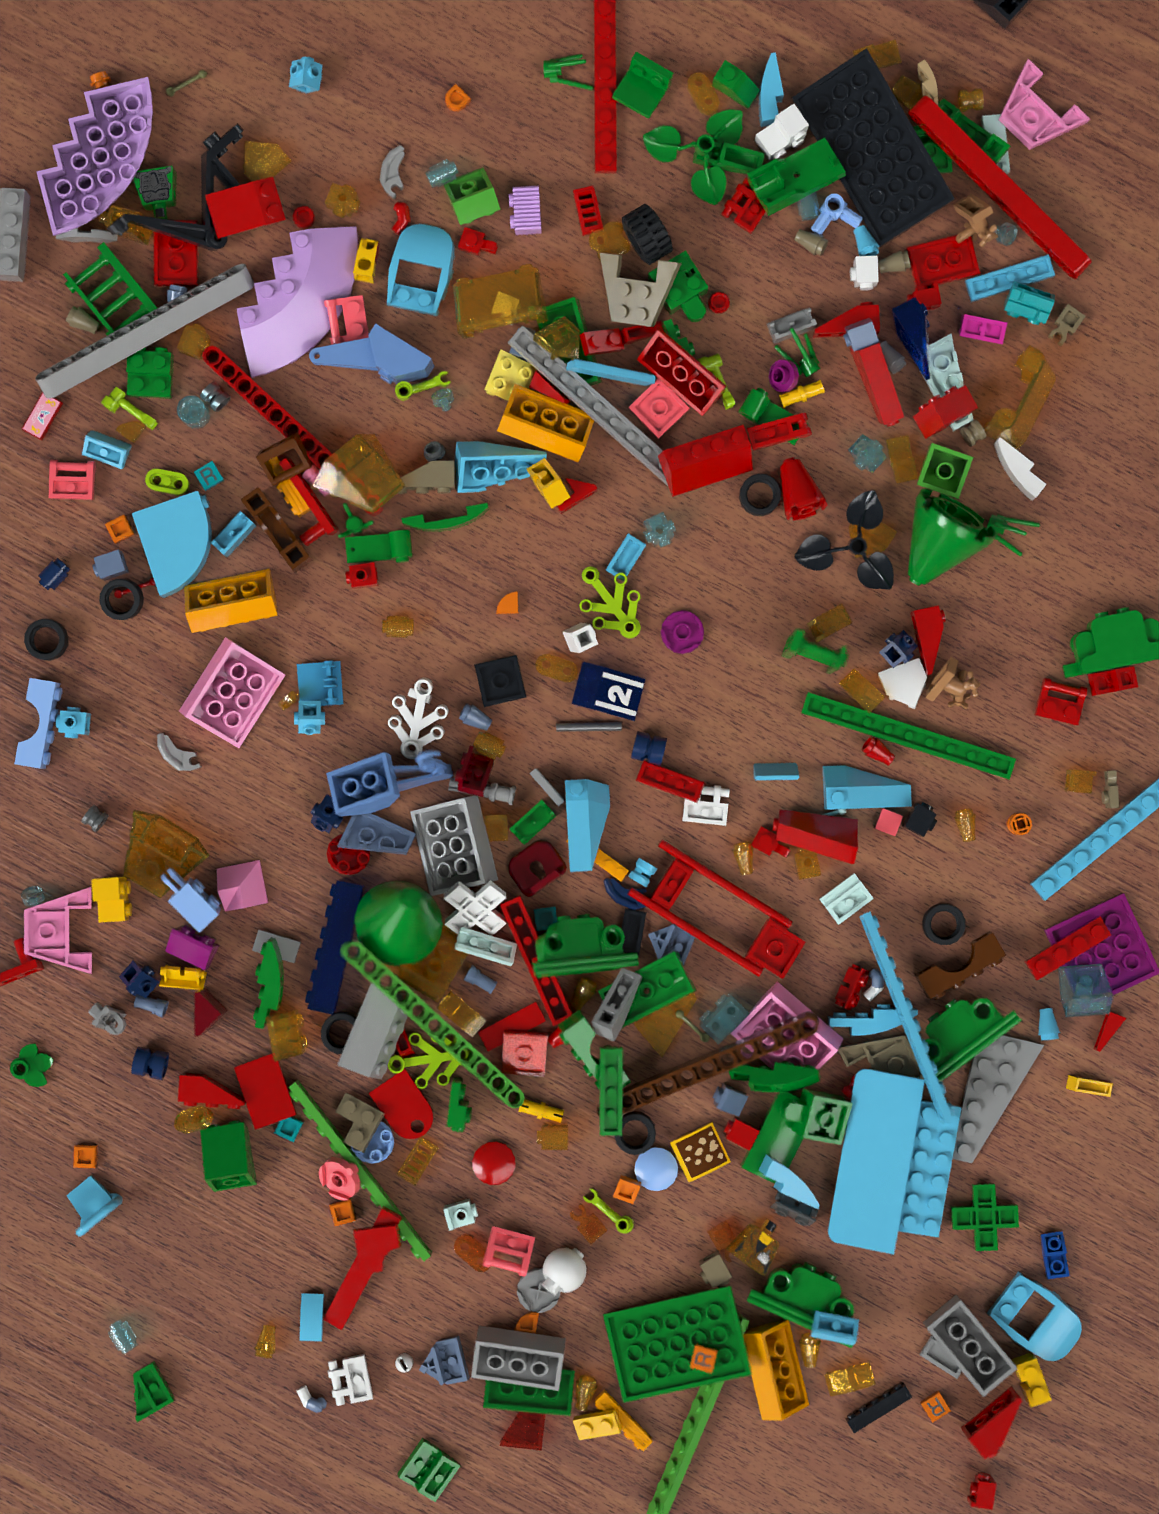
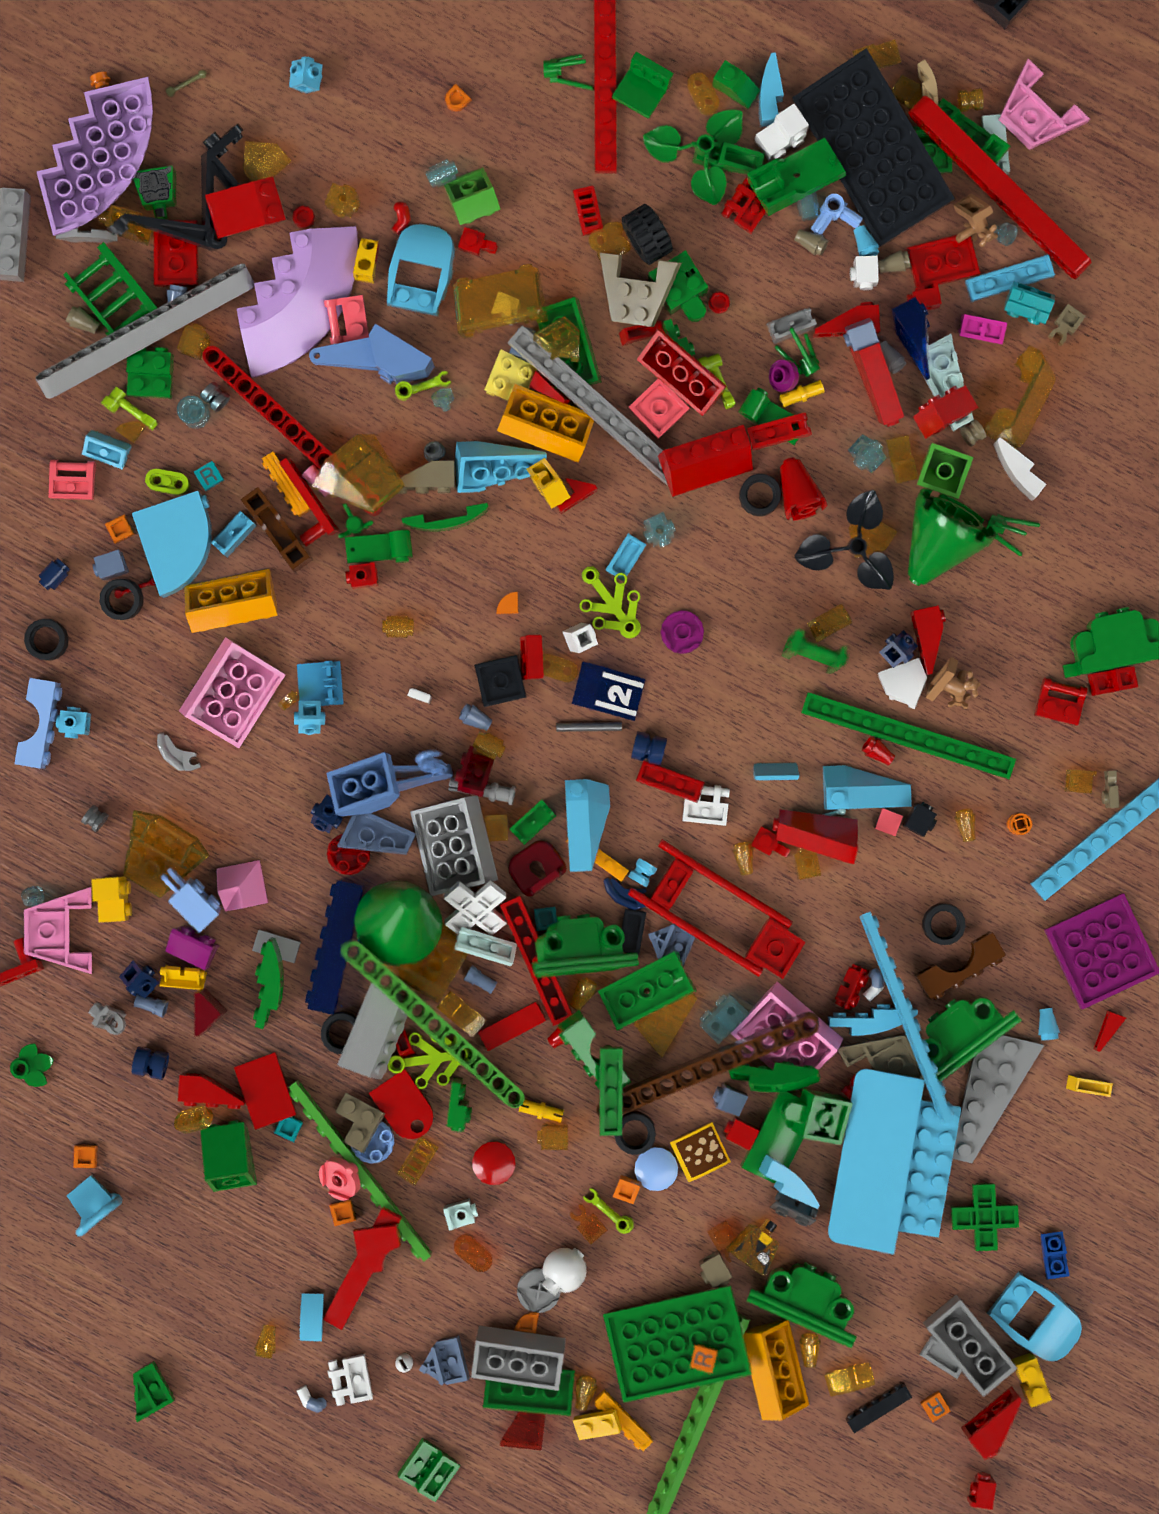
bright pink tile [22,392,63,441] -> none
clear light blue brick [107,1320,138,1354] -> none
reddish brown tile [256,432,312,486] -> none
clear yellow slope [266,1009,308,1061] -> none
light grey piece [379,145,405,199] -> none
white plant [388,678,449,759] -> none
coral plate [483,1226,535,1277] -> none
clear red tile [501,1030,548,1077] -> none
lavender brick [509,186,541,235] -> none
light grey tile [530,769,564,807] -> none
medium azure tile [566,359,656,386] -> none
red plate [579,328,625,356] -> none
light grey slope [592,968,642,1041] -> none
olive hinge [676,1010,710,1042] -> none
medium azure slope [811,1311,859,1345] -> none
light aqua plate [819,873,874,925] -> none
clear yellow slope [838,669,885,713] -> none
red plate [1024,916,1111,981] -> none
clear light blue slope [1058,964,1113,1017] -> none
none -> red slope [520,635,544,680]

